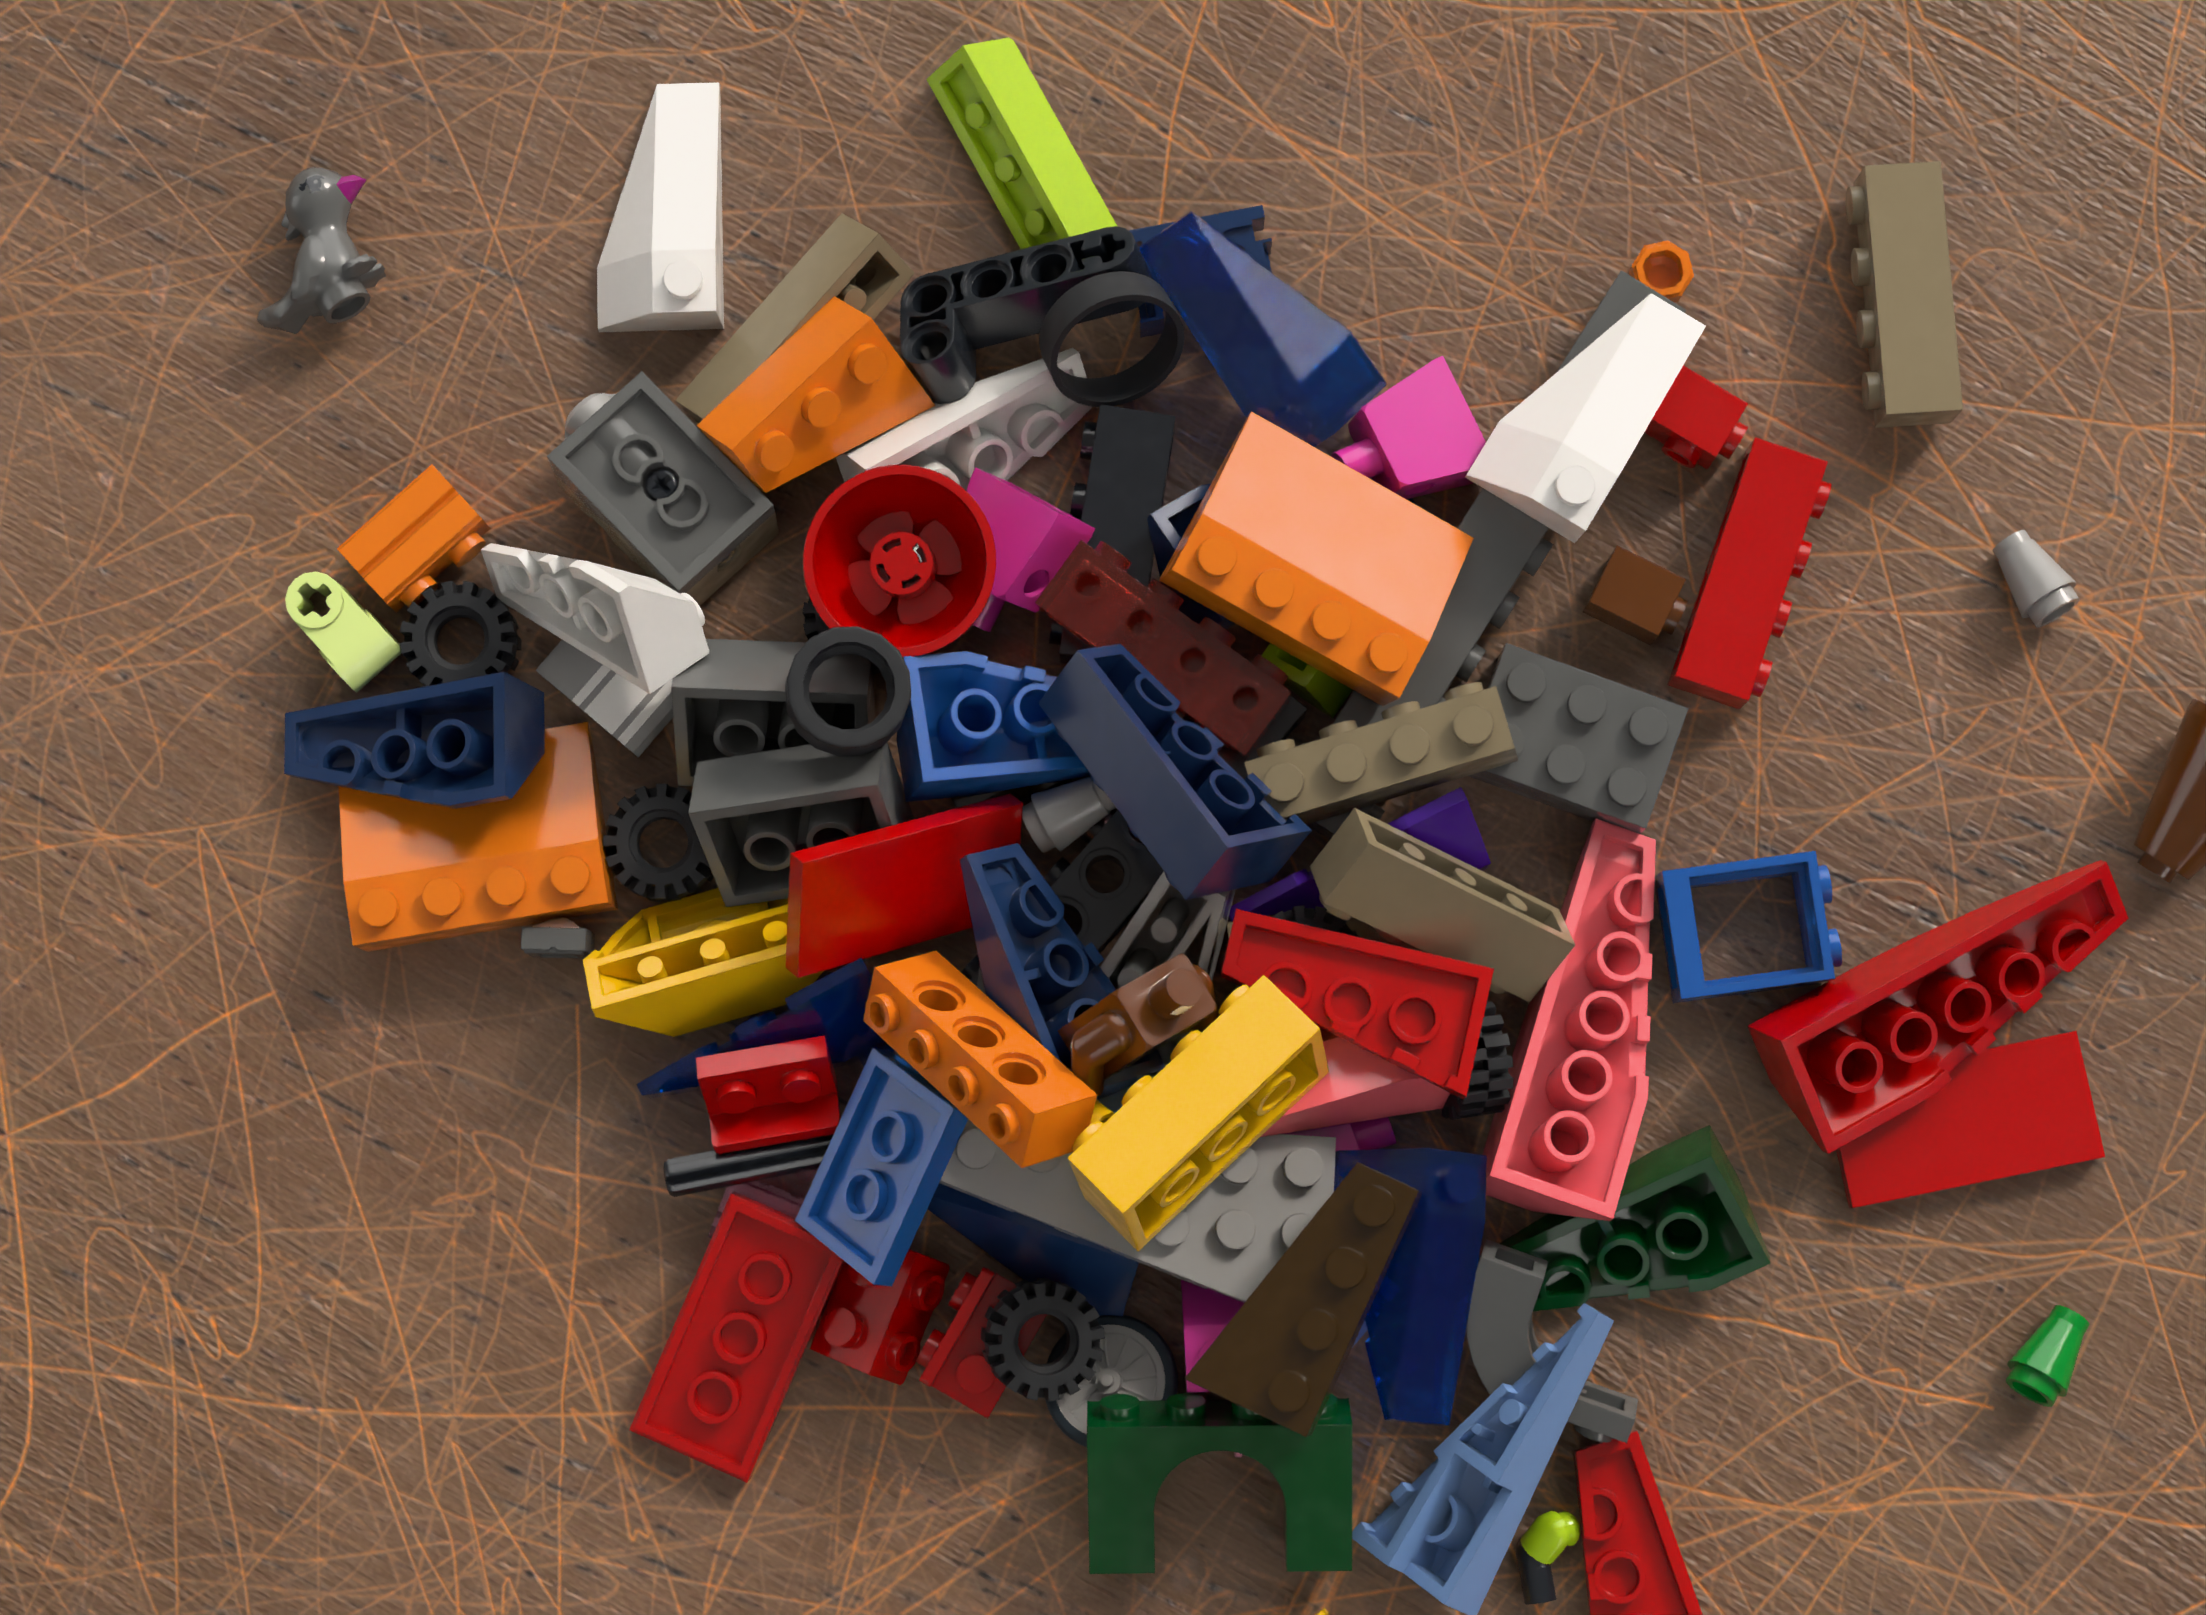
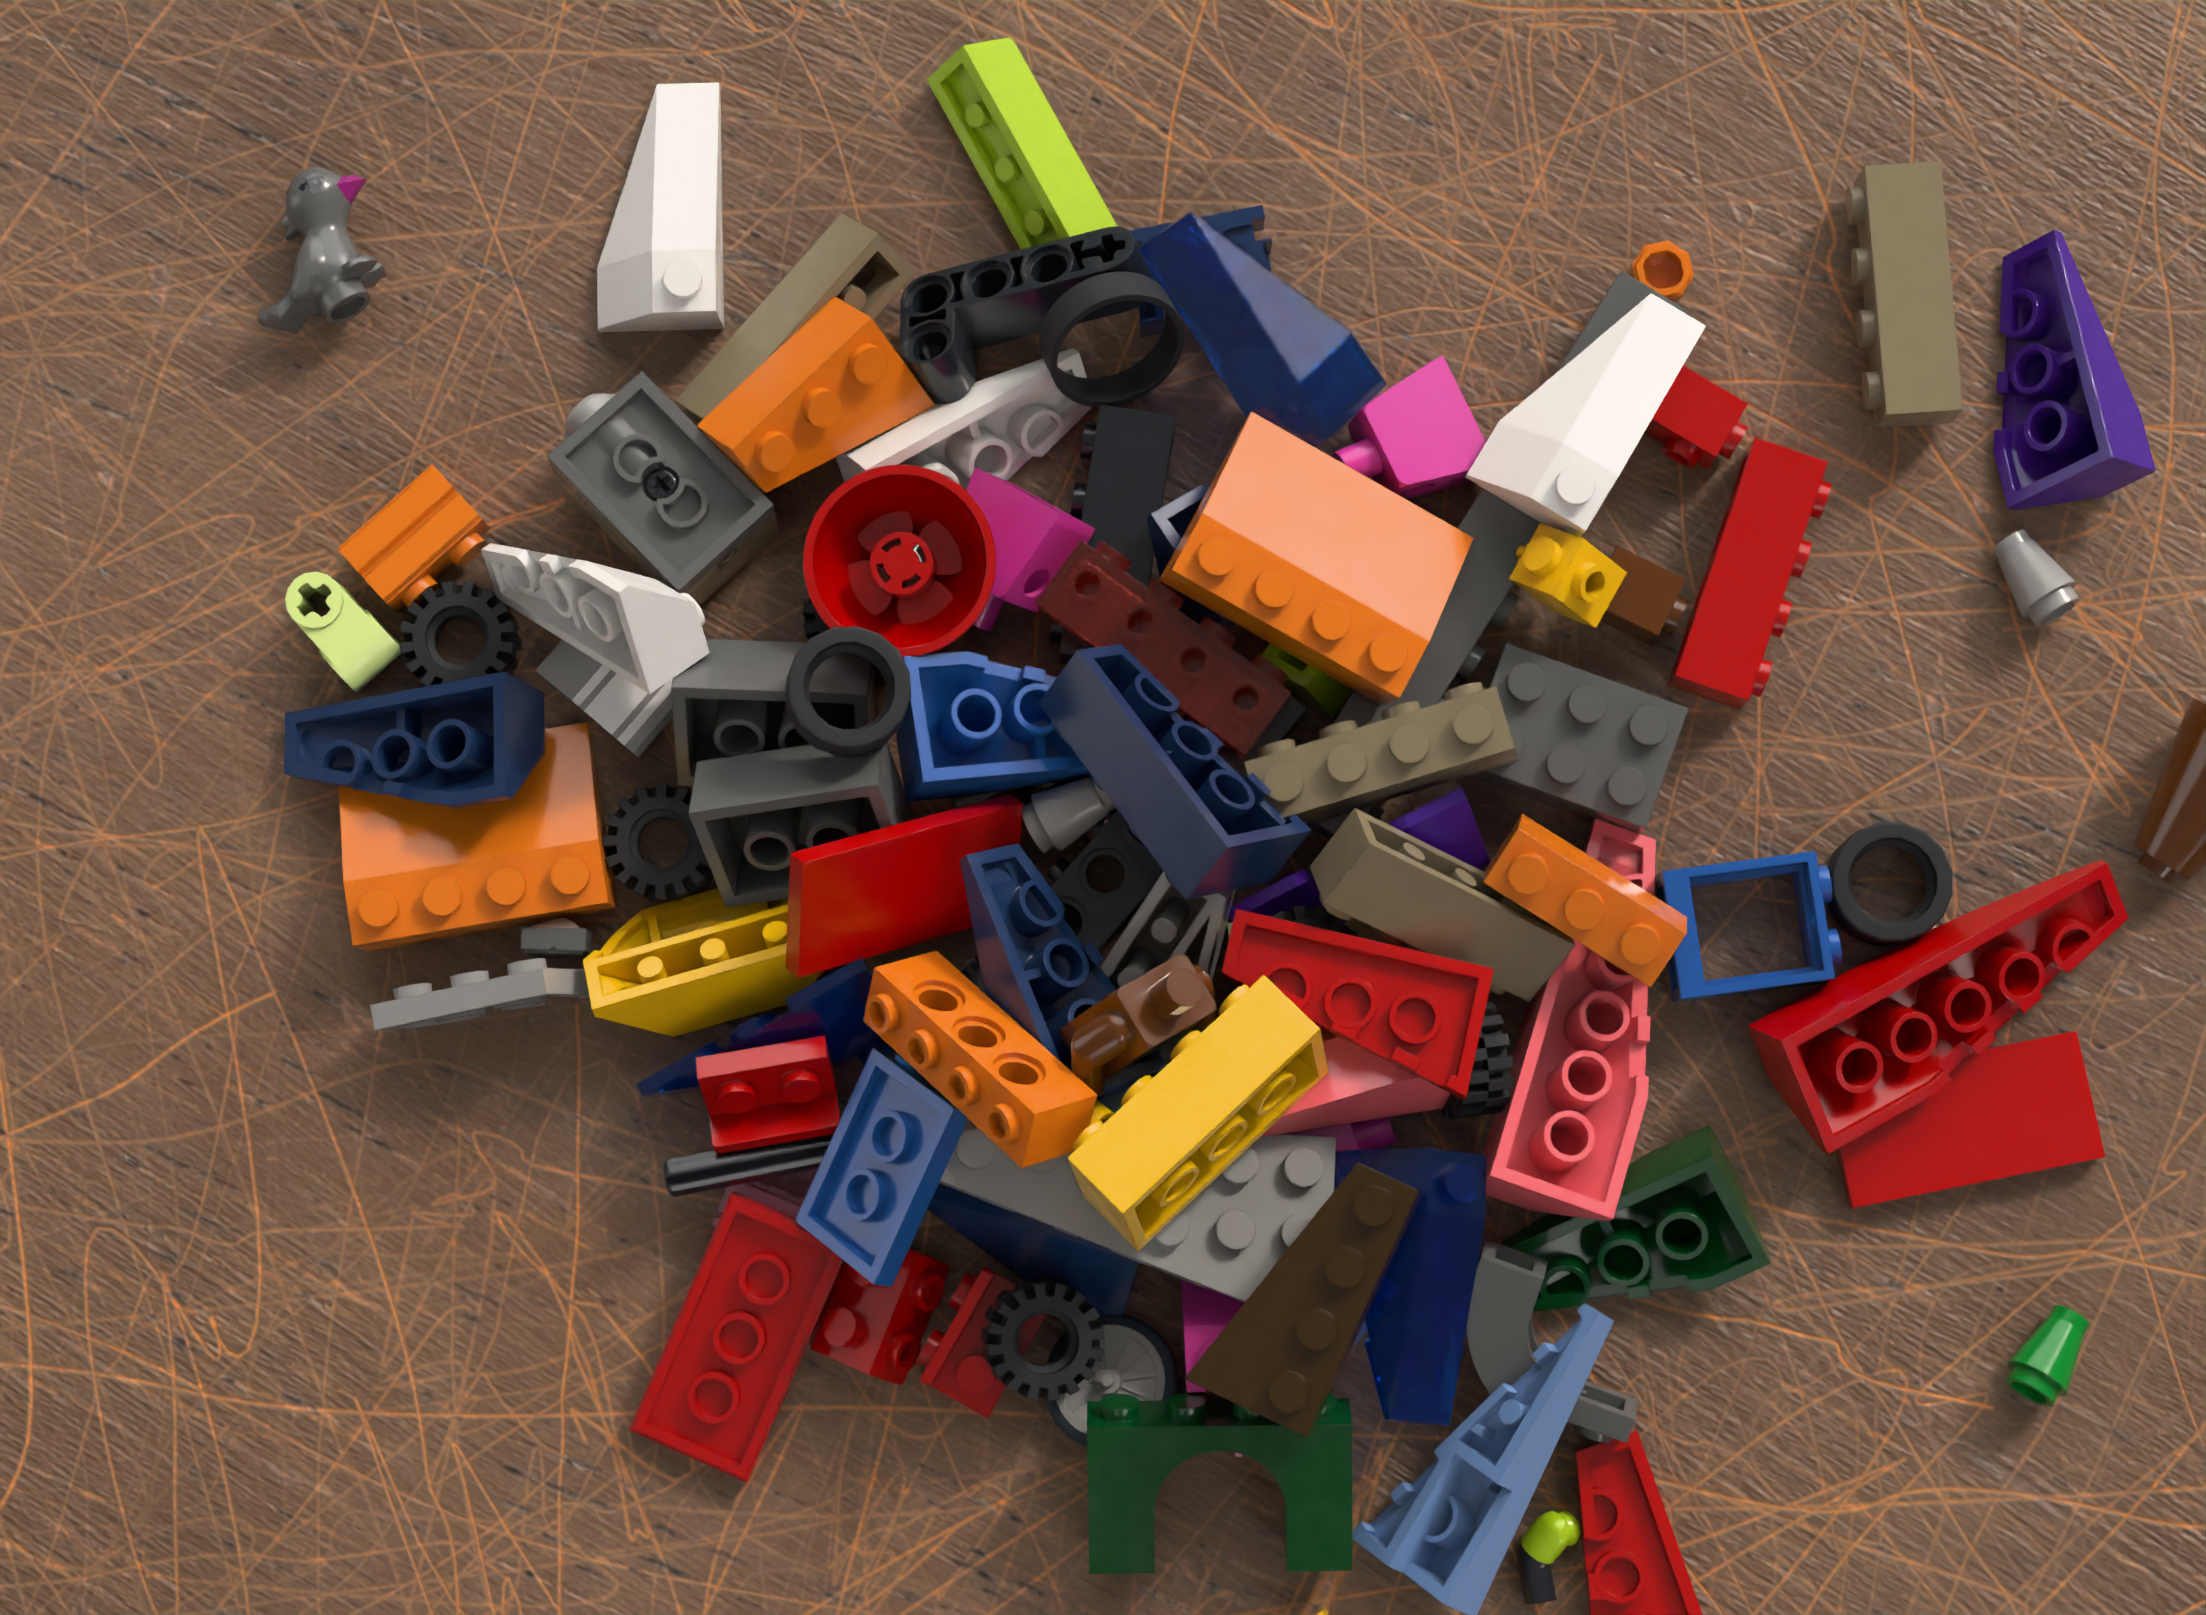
none -> light grey wing [370,958,590,1031]
none -> orange brick [1483,814,1687,987]
none -> yellow brick [1509,523,1627,628]
none -> black tyre [1827,822,1953,946]
none -> dark purple wedge [1993,230,2156,510]

